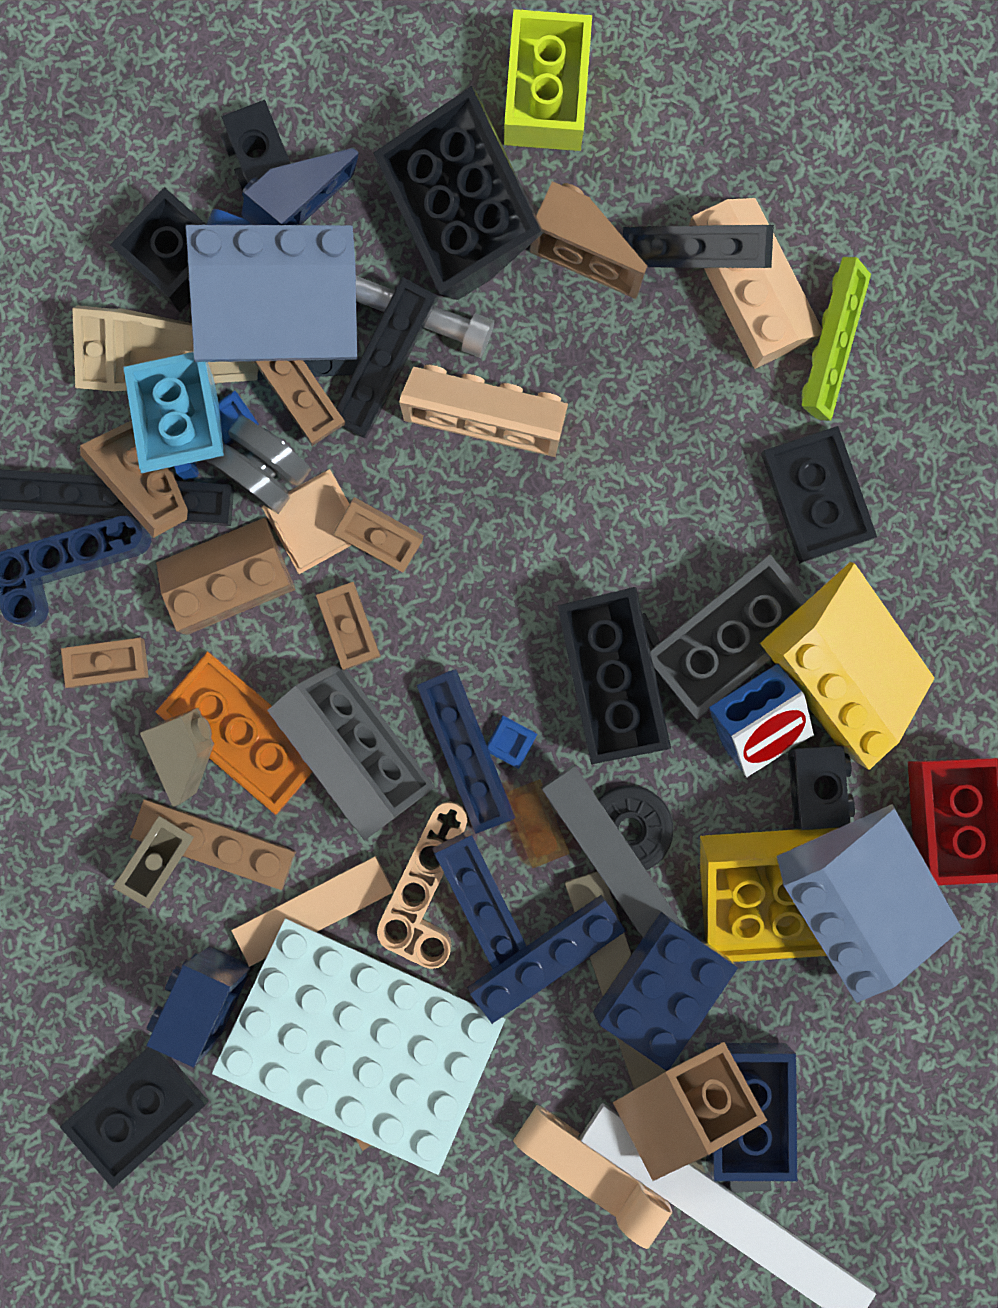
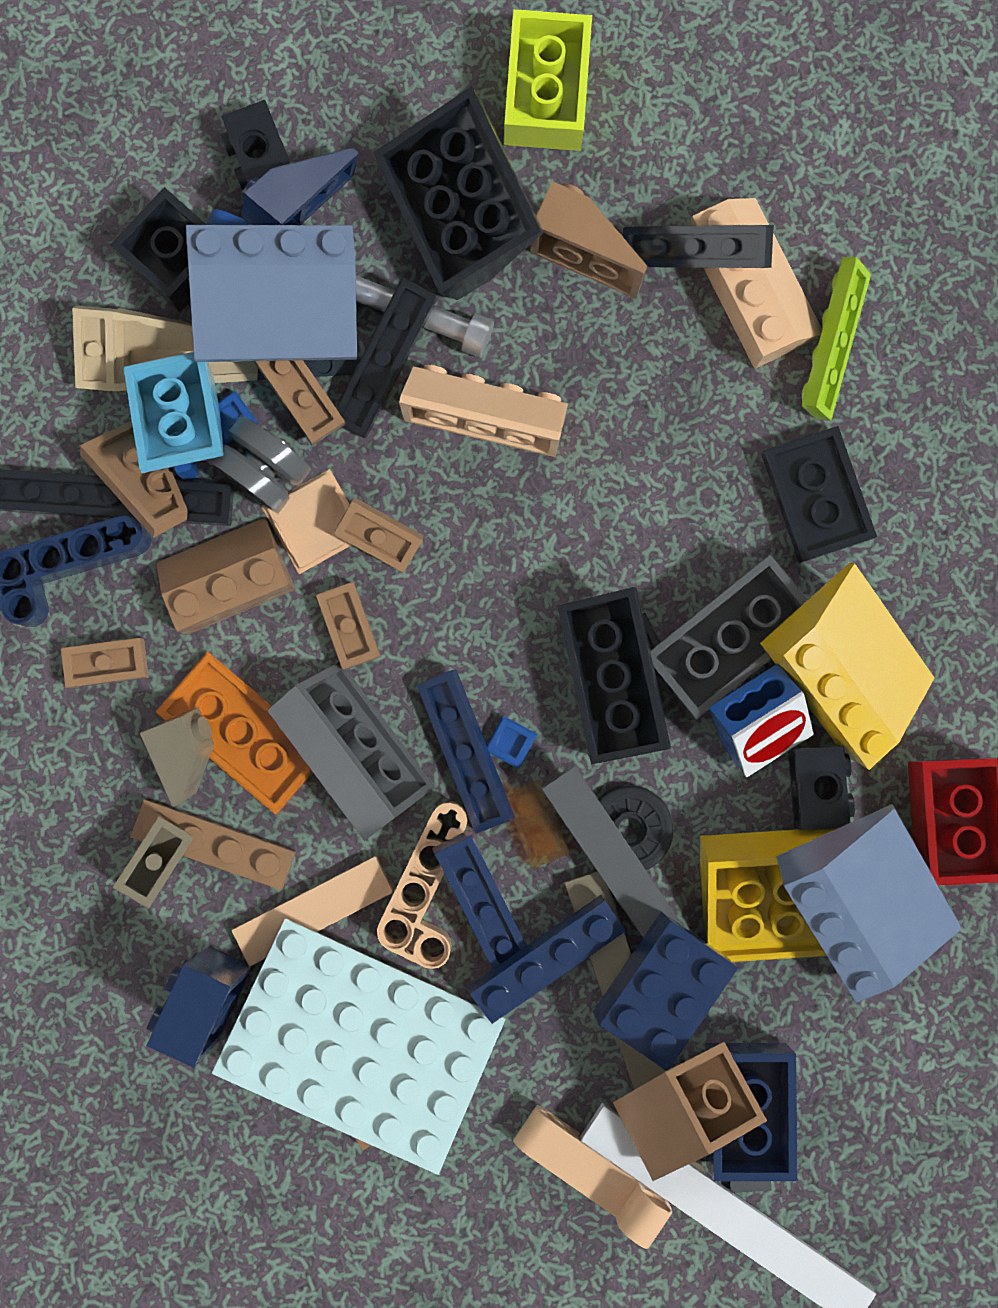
black plate [60,1047,209,1189] -> none

